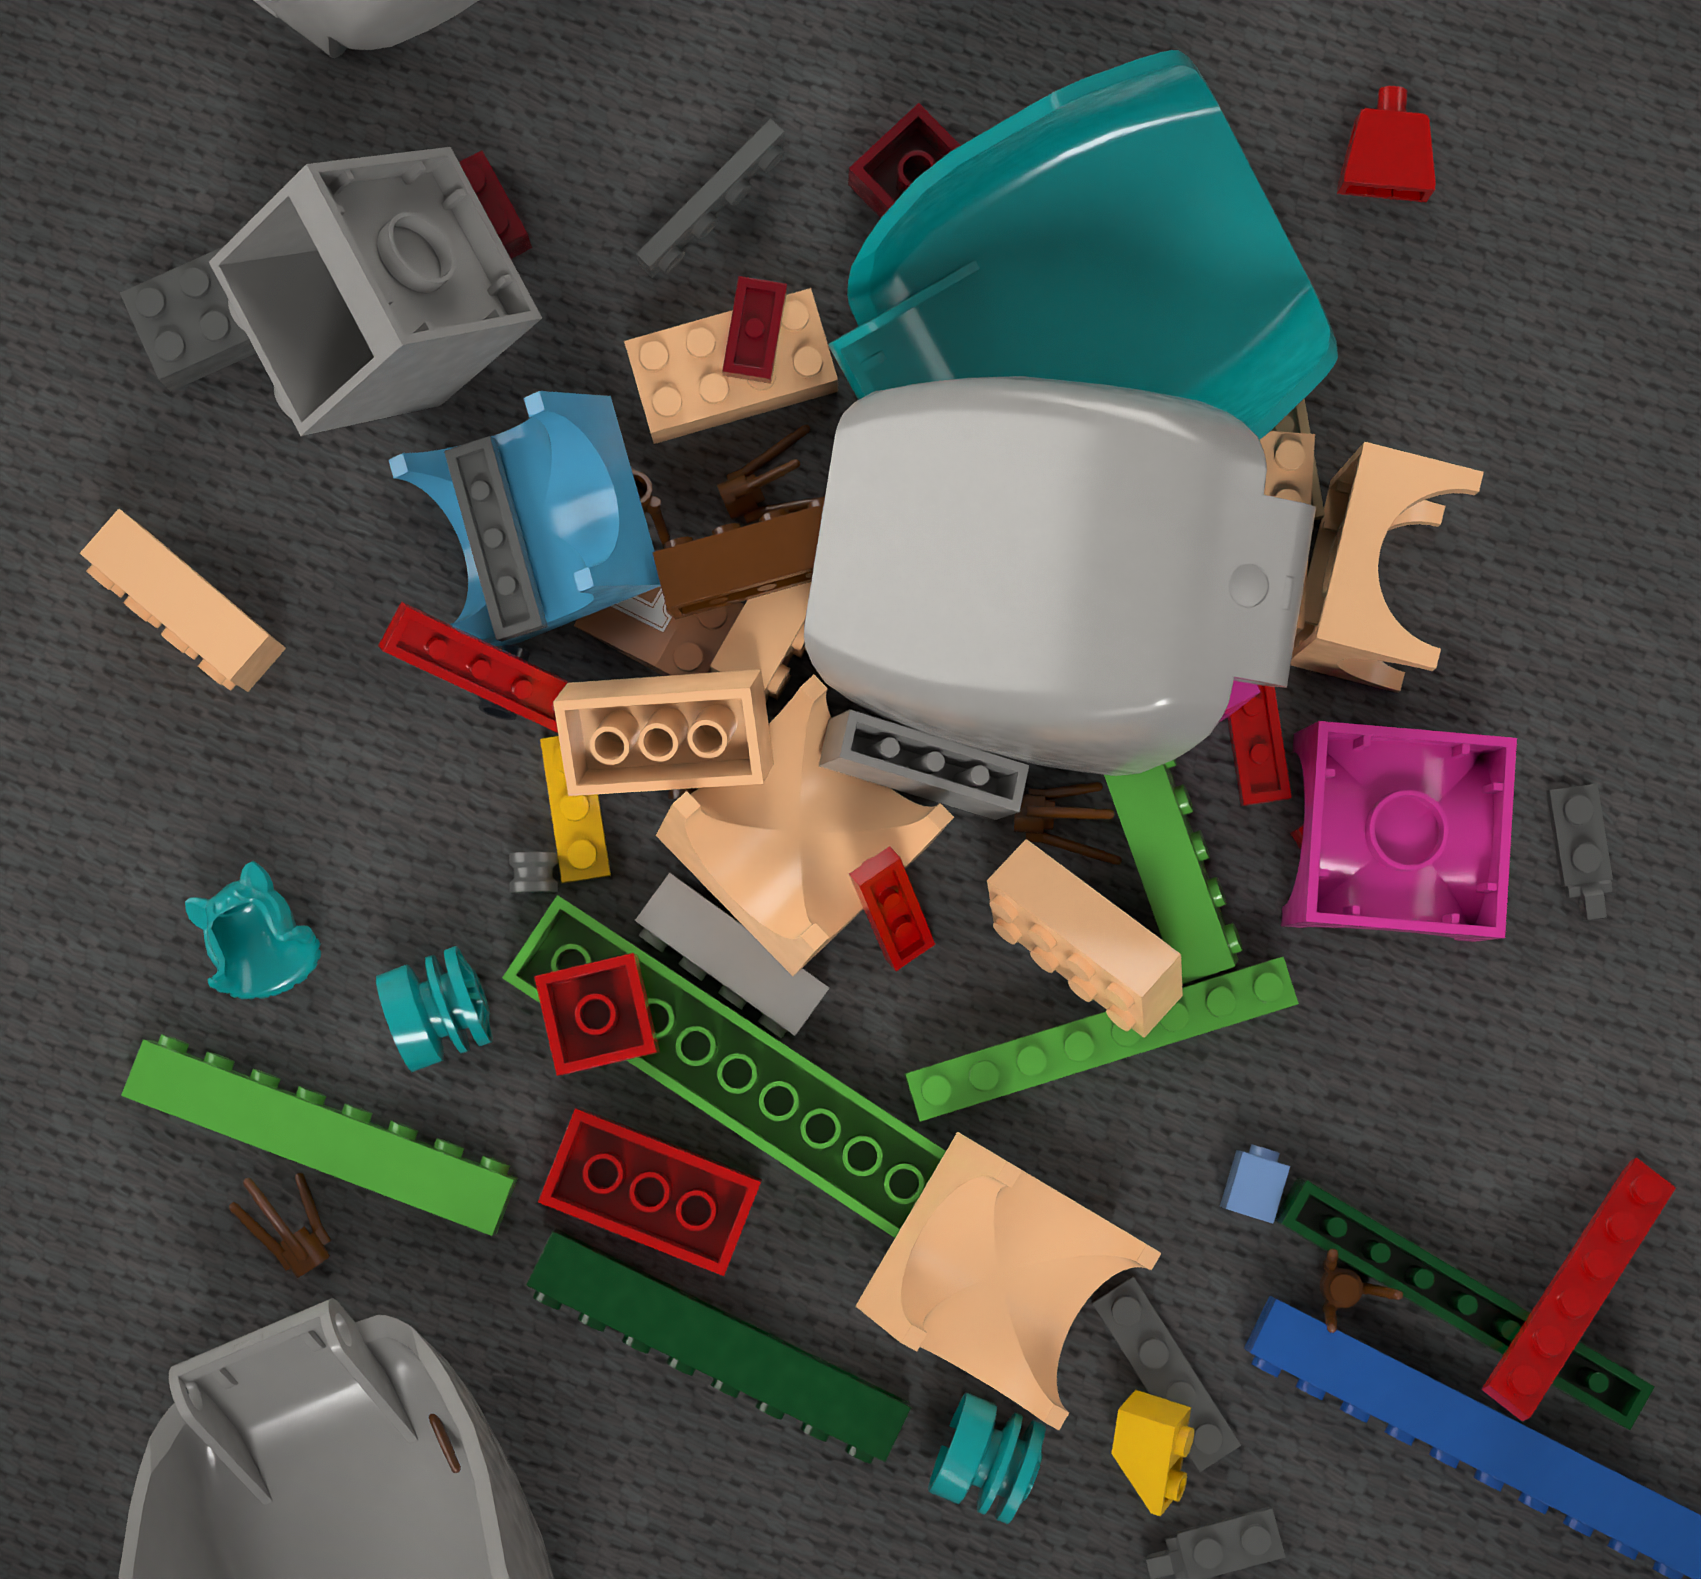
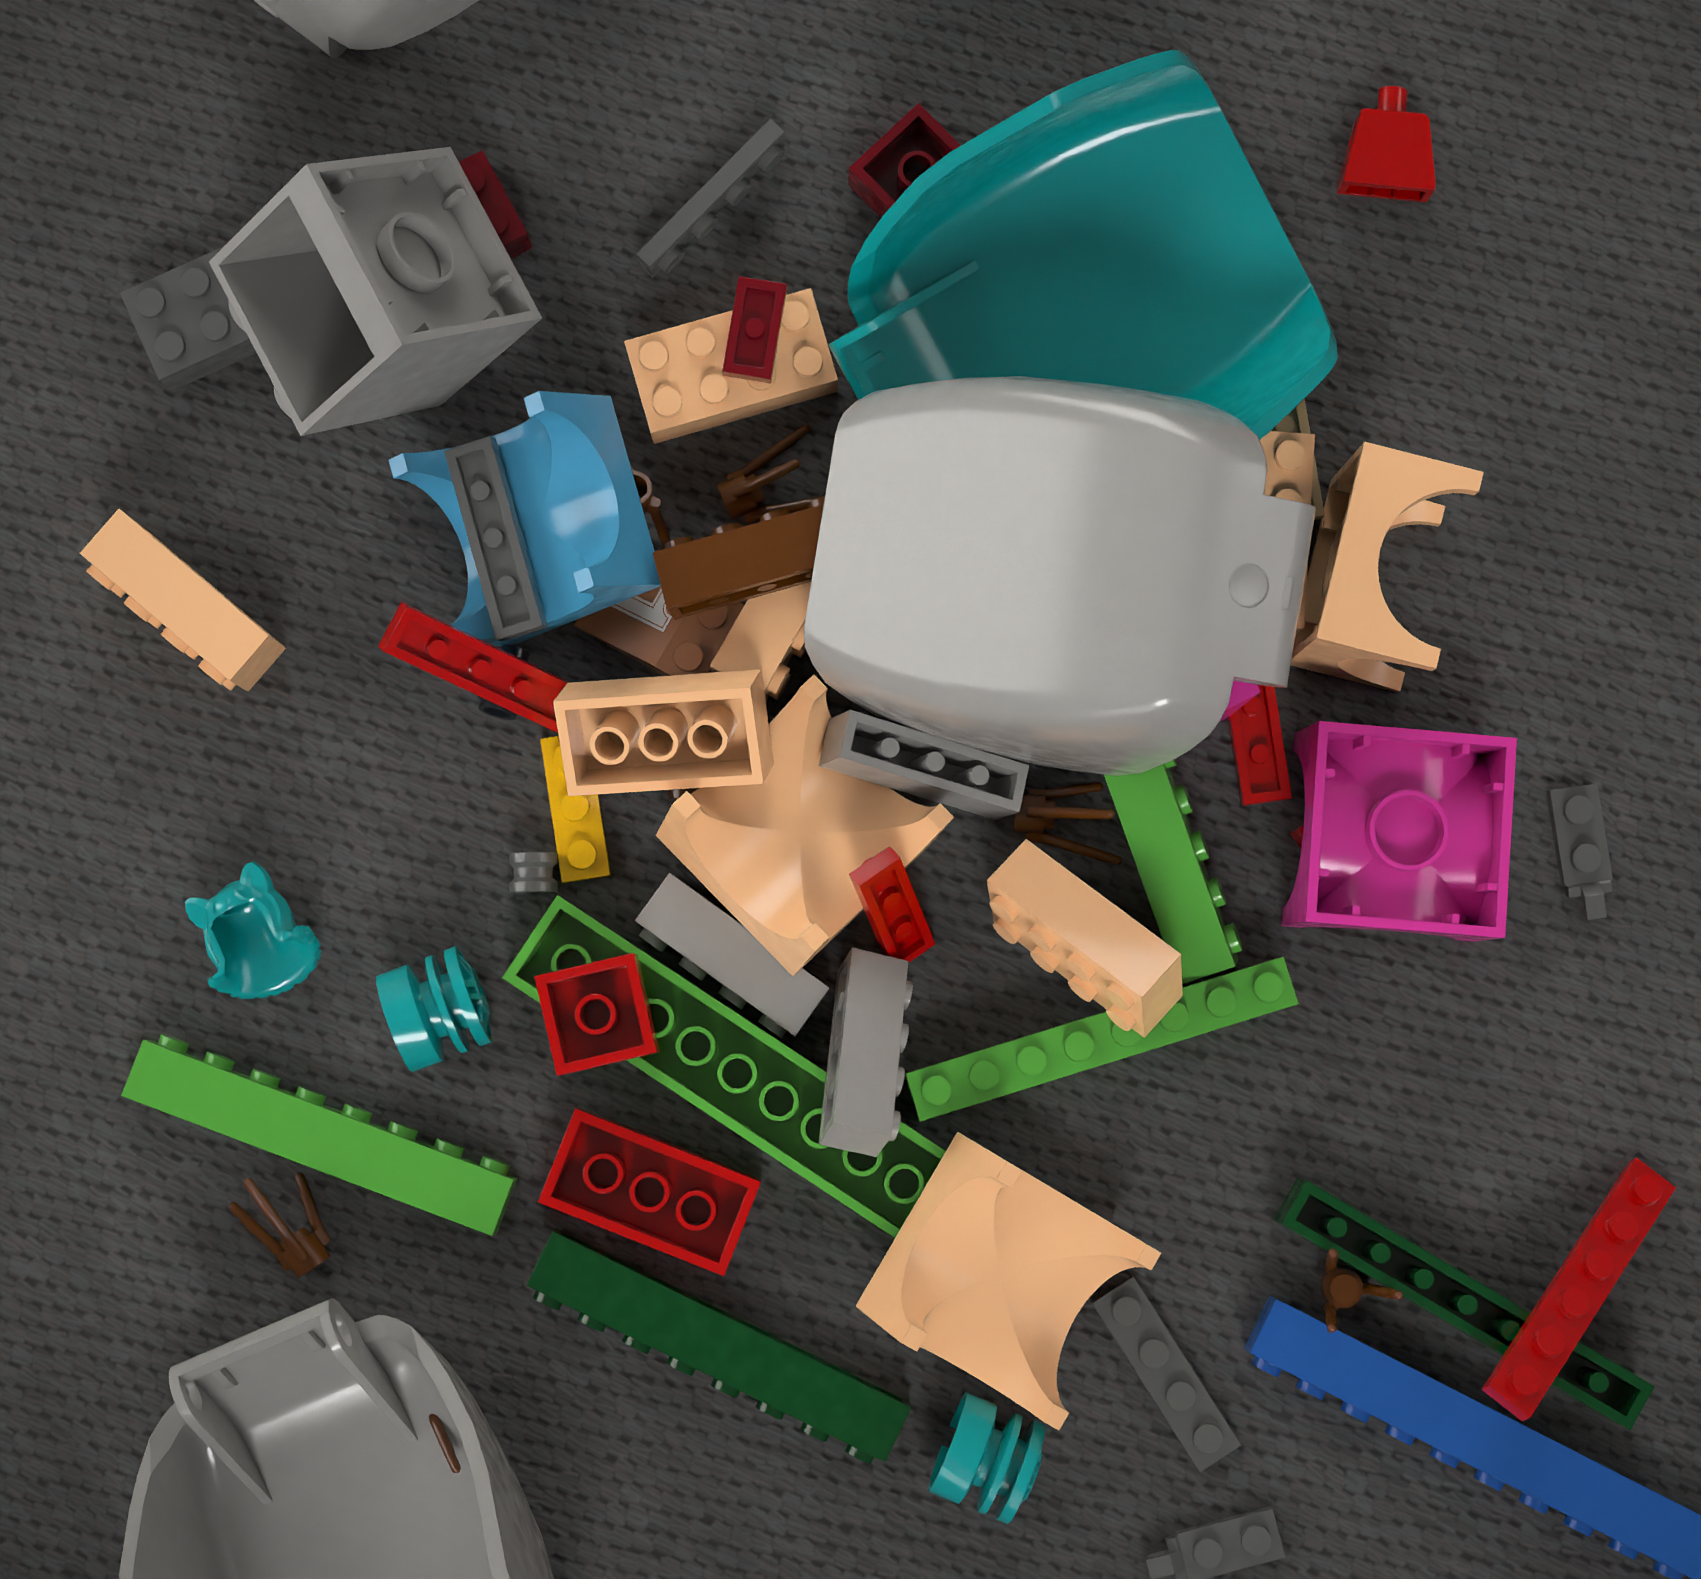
yellow slope [1111,1390,1194,1517] -> none
medium blue brick [1220,1144,1290,1224] -> none
none -> light grey brick [819,947,913,1157]

